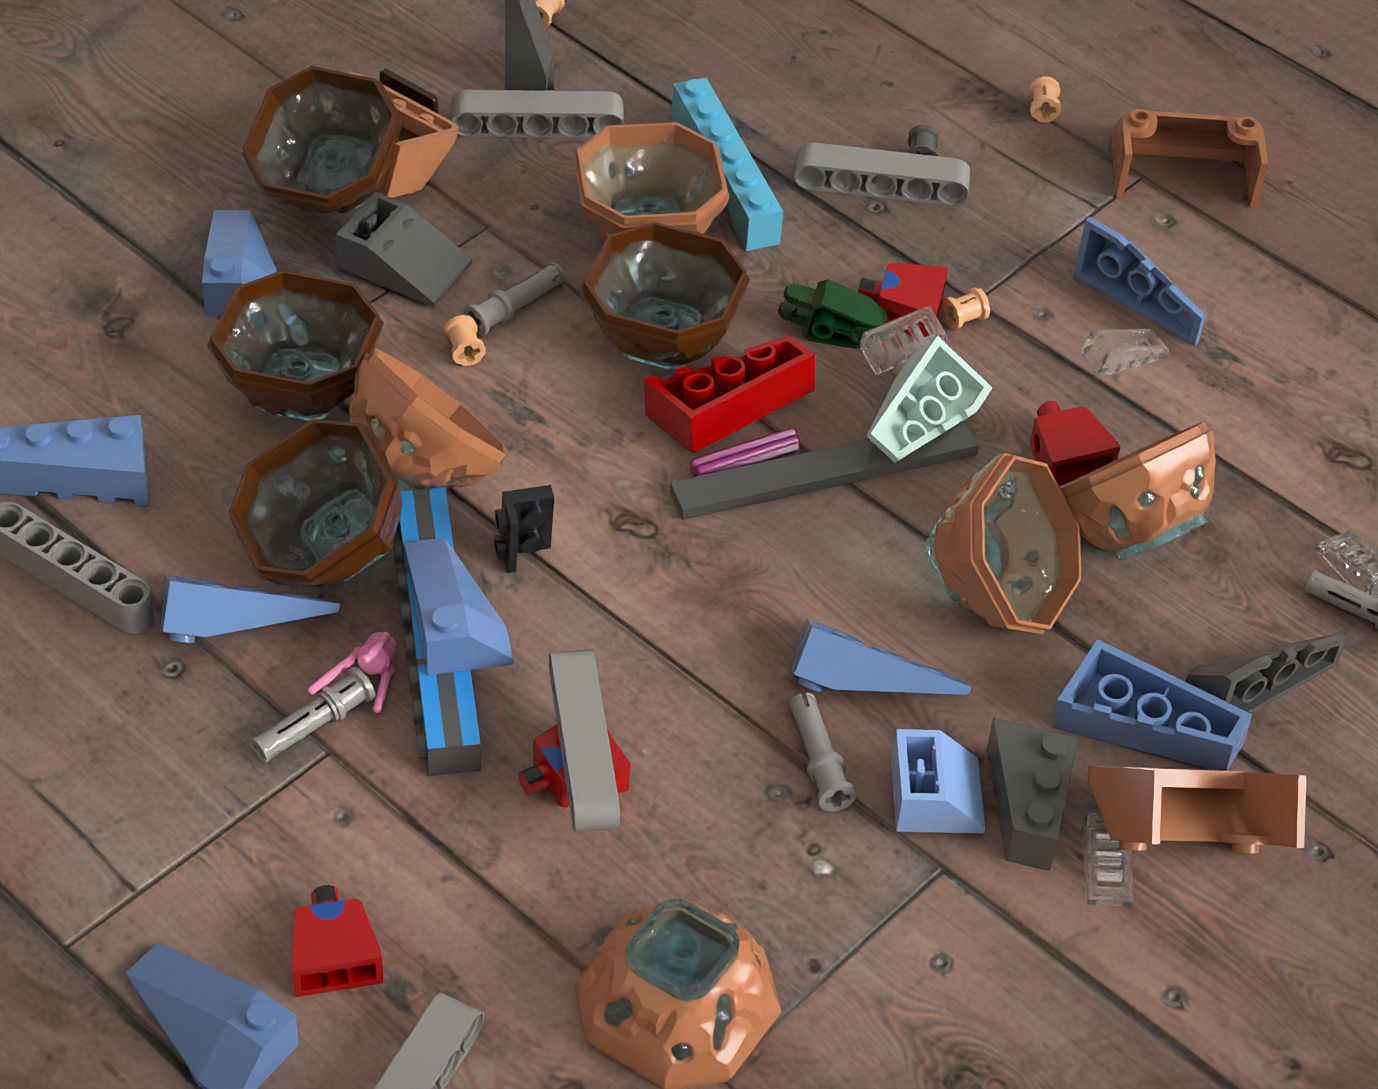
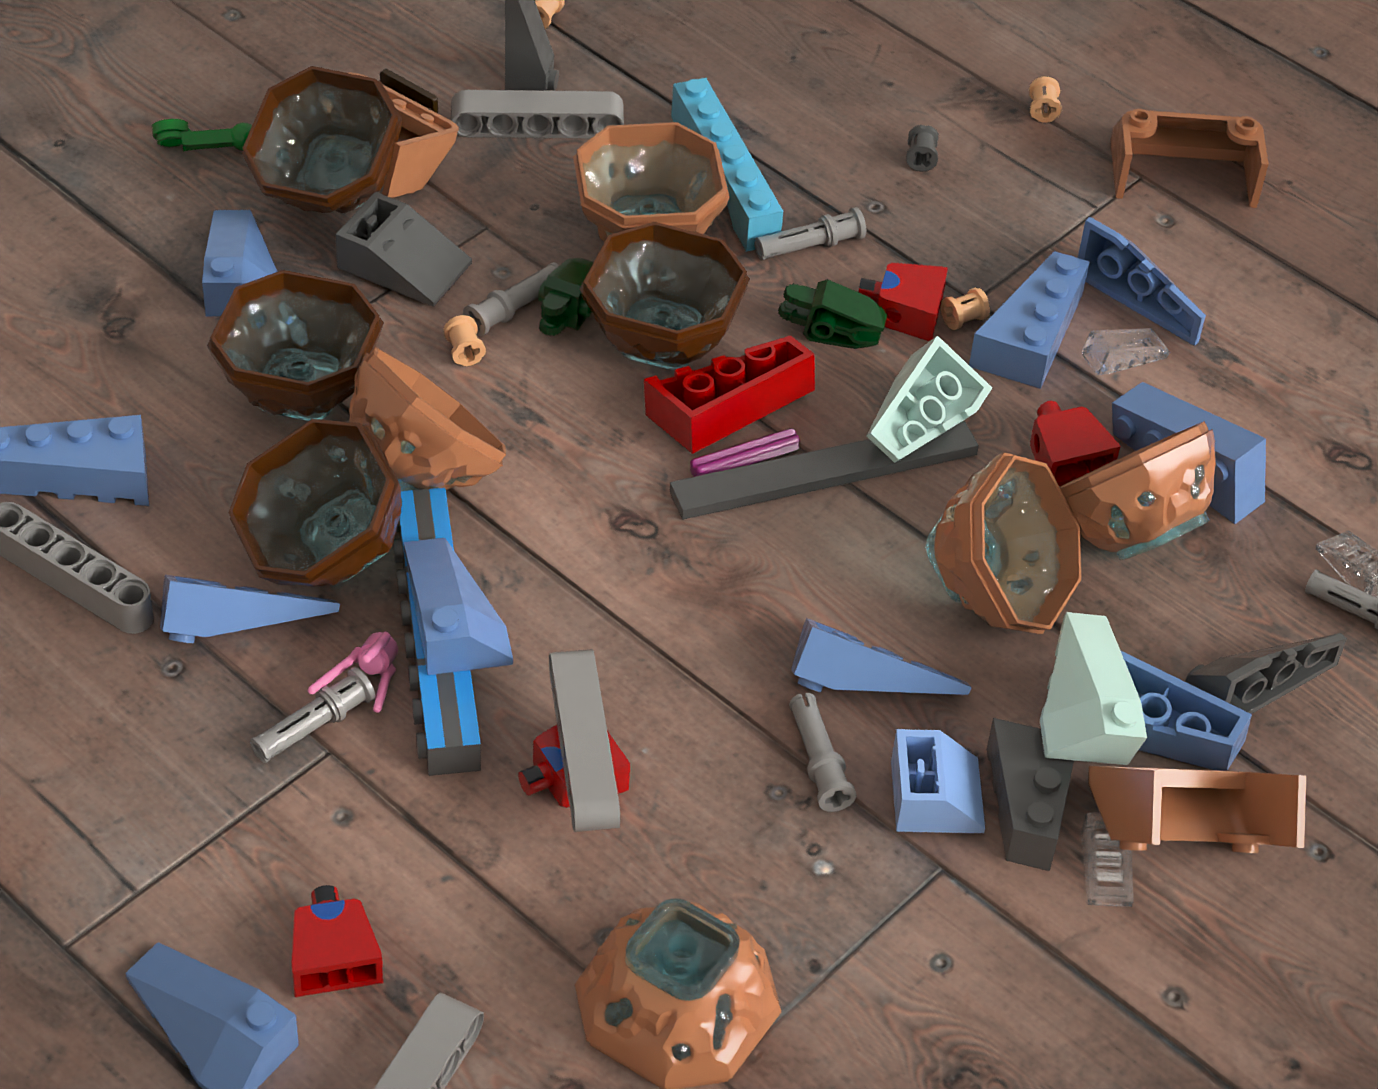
black bracket [494,485,554,573] -> none
light grey beam [794,142,970,206] -> none
clear slope [860,305,948,375] -> none
none -> green piece [152,119,252,151]
none -> dark green hinge [538,258,594,336]
none -> light grey pin [755,207,866,260]
none -> medium blue wedge [969,251,1090,389]
none -> light aqua wedge [1040,612,1147,765]
none -> medium blue wedge [1112,382,1266,524]

